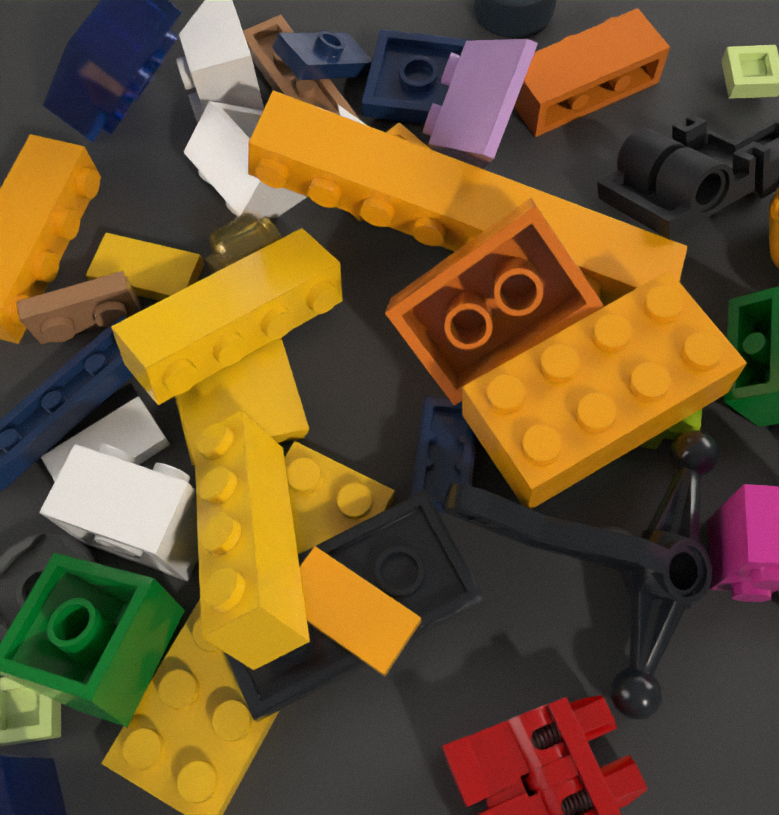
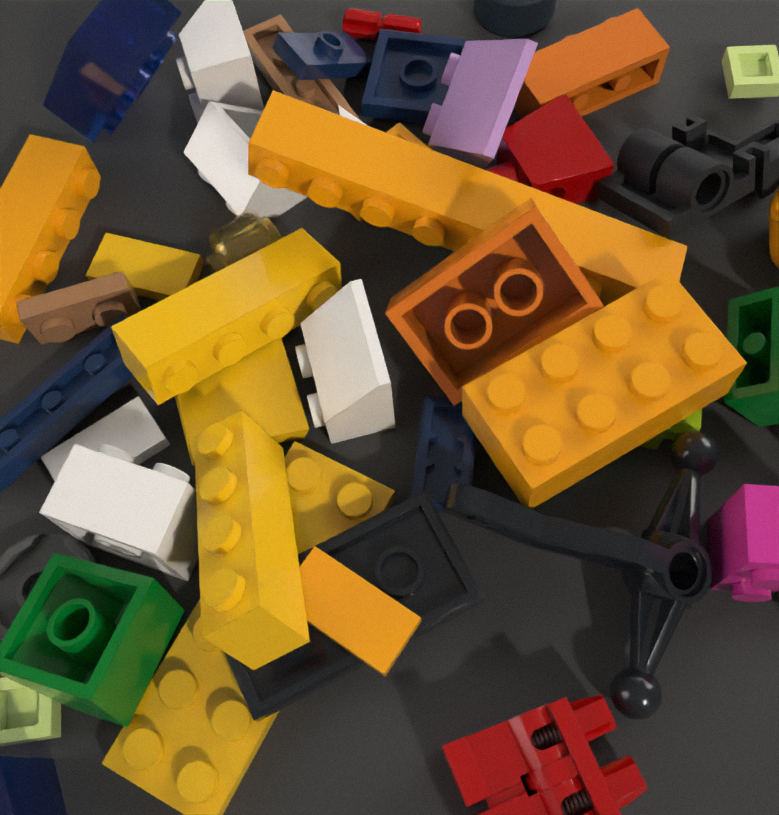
none -> white slope [295,279,395,444]
none -> red piece [342,8,422,41]
none -> red torso [486,94,615,204]

